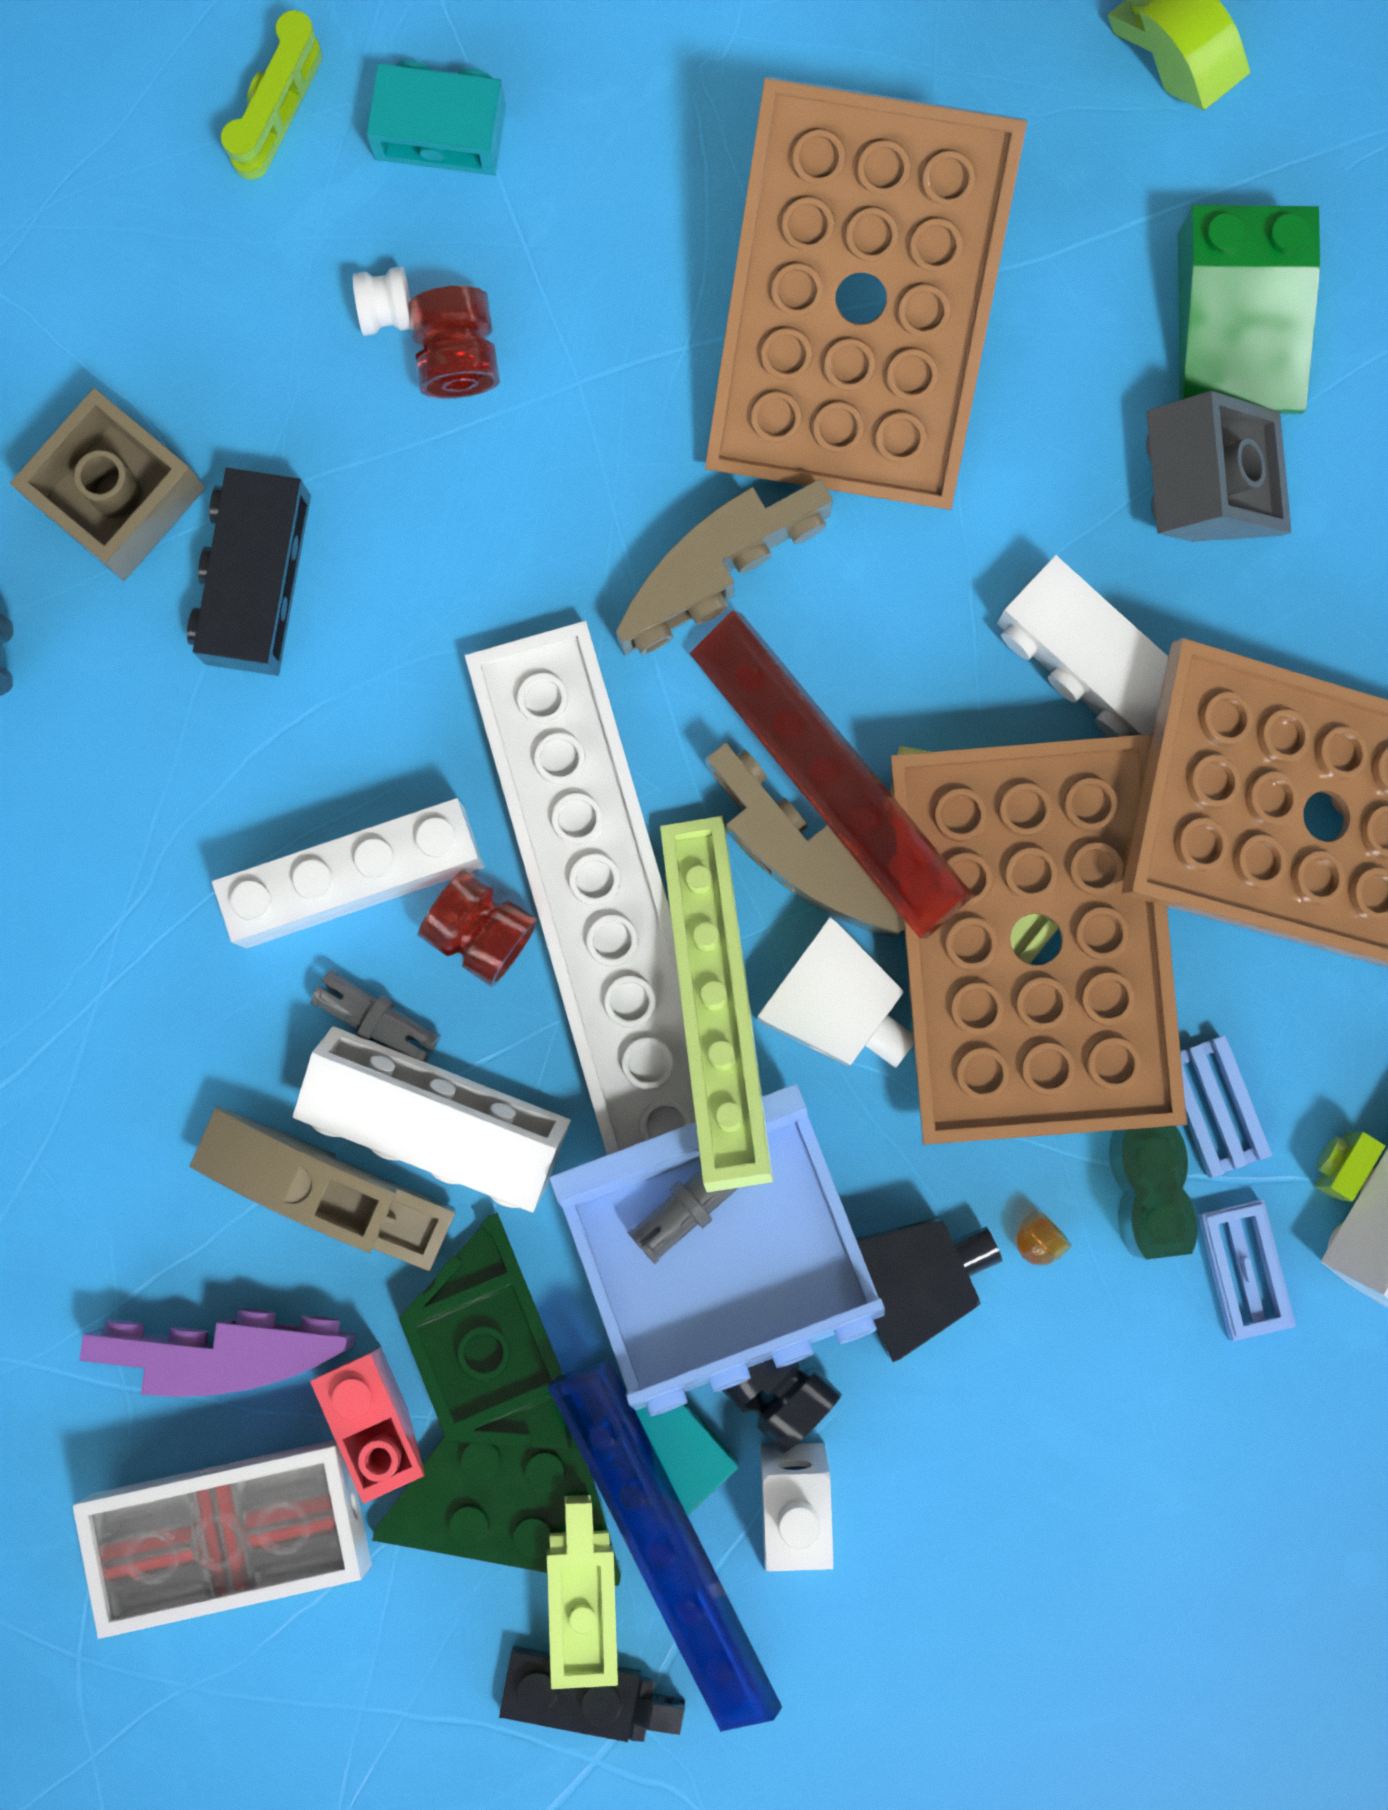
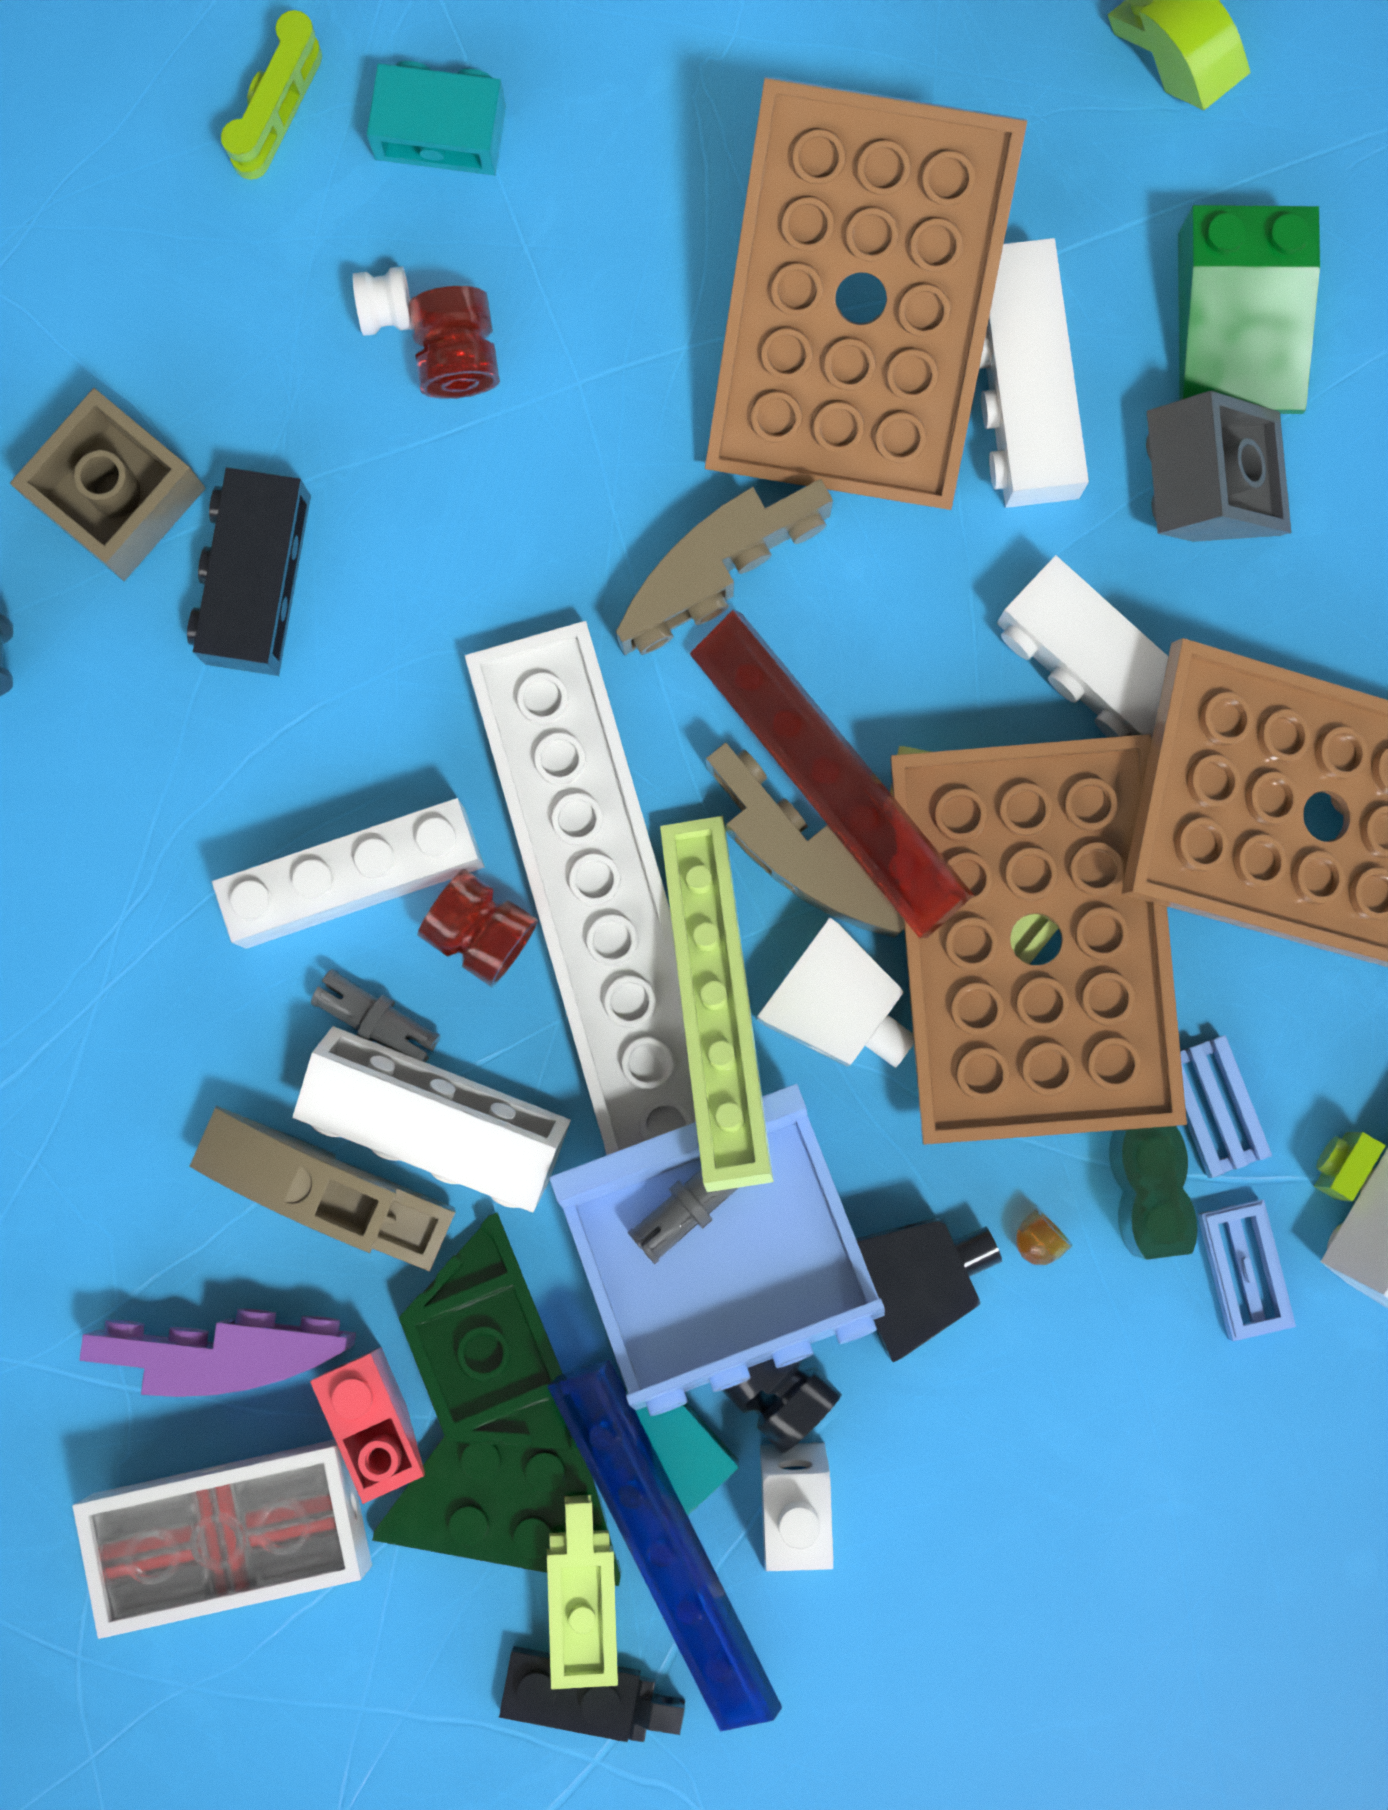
none -> white brick [979,238,1089,508]

